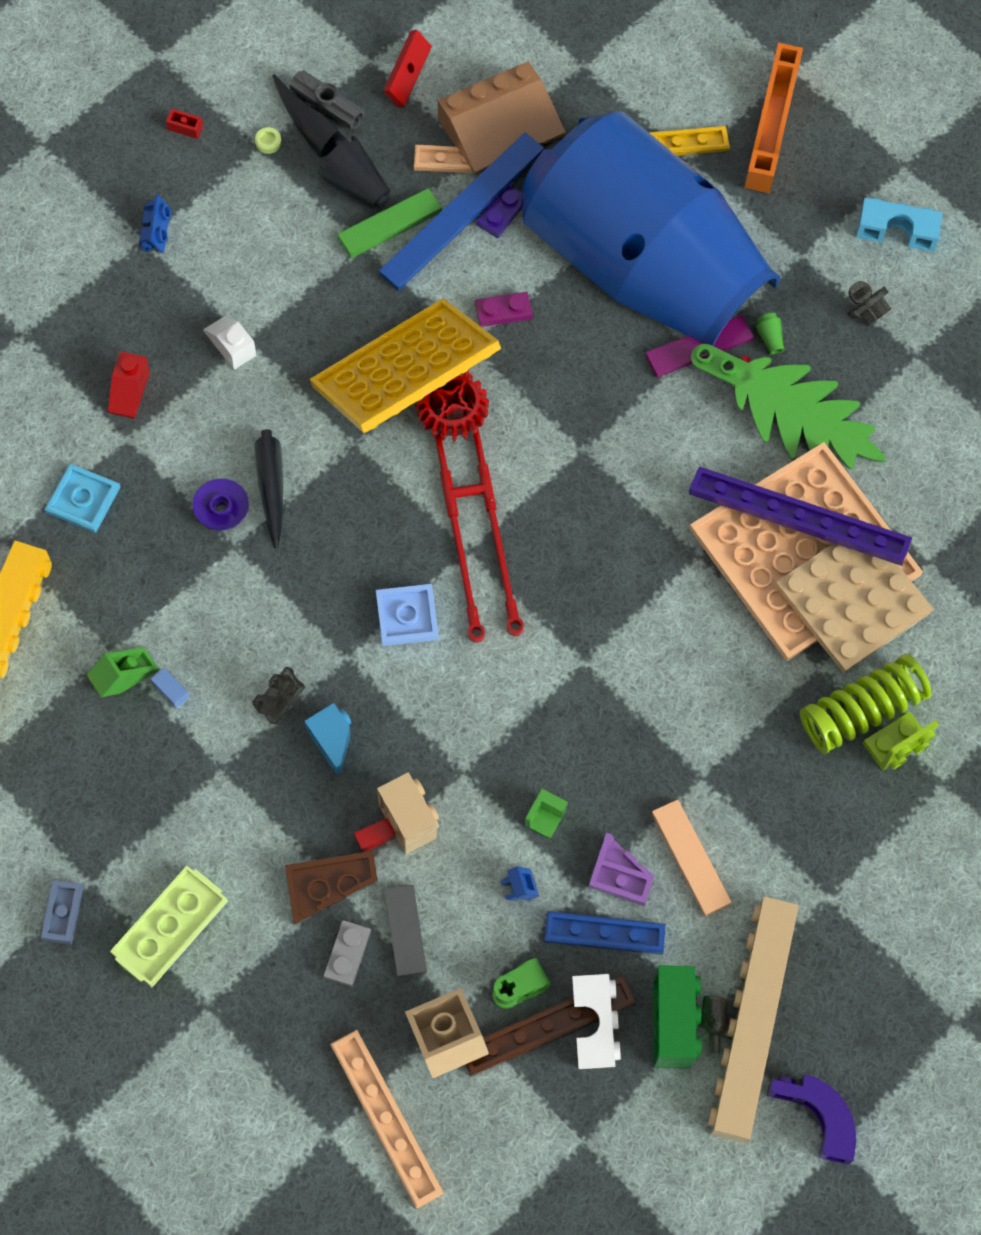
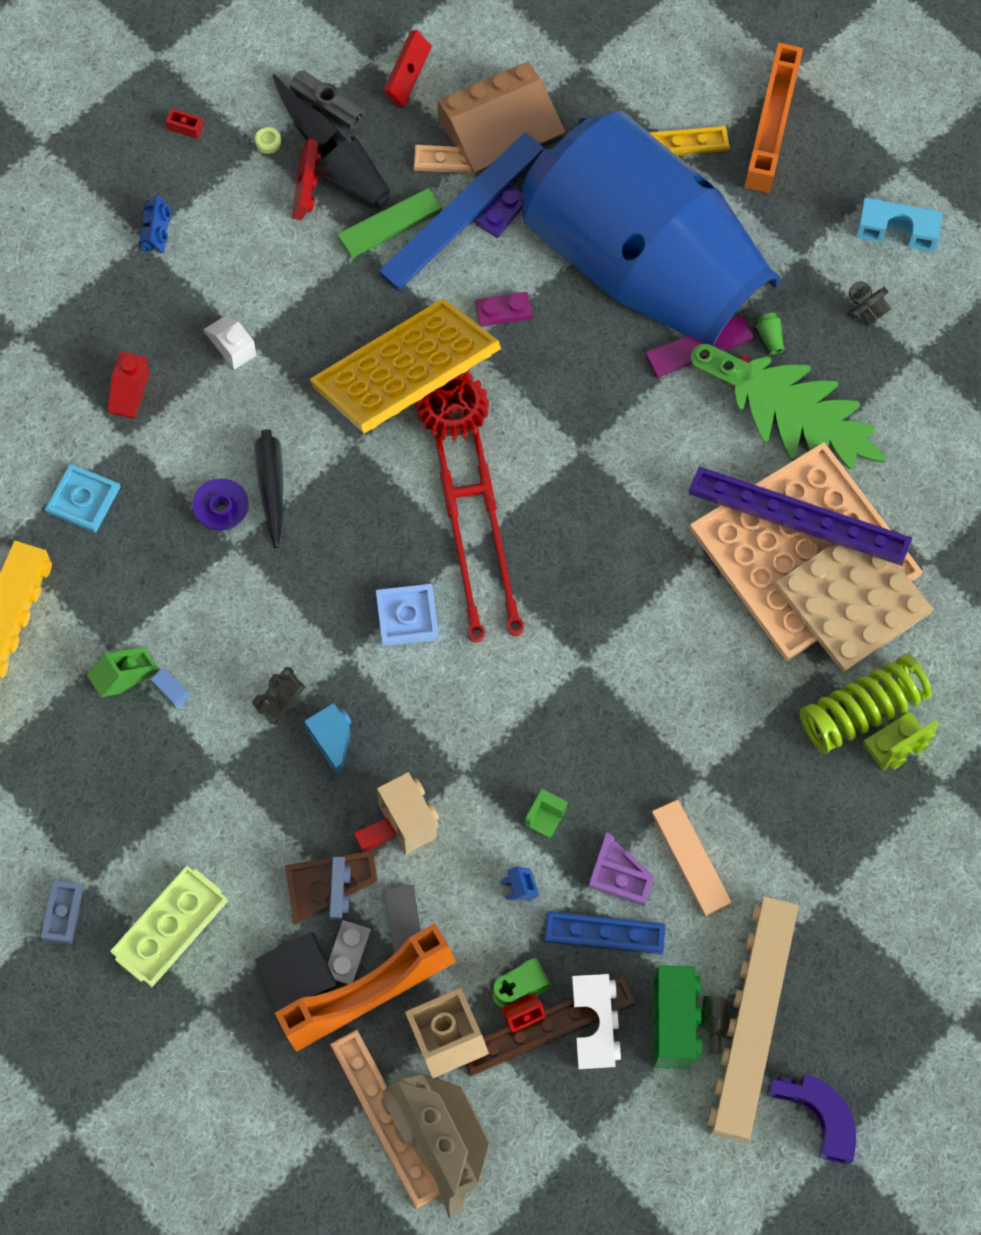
none -> black slope [255,932,337,1011]
none -> orange arch [275,923,456,1052]
none -> red tile [292,138,321,220]
none -> sand blue plate [330,857,351,920]
none -> dark tan slope [381,1074,491,1218]
none -> red piece [501,993,546,1033]

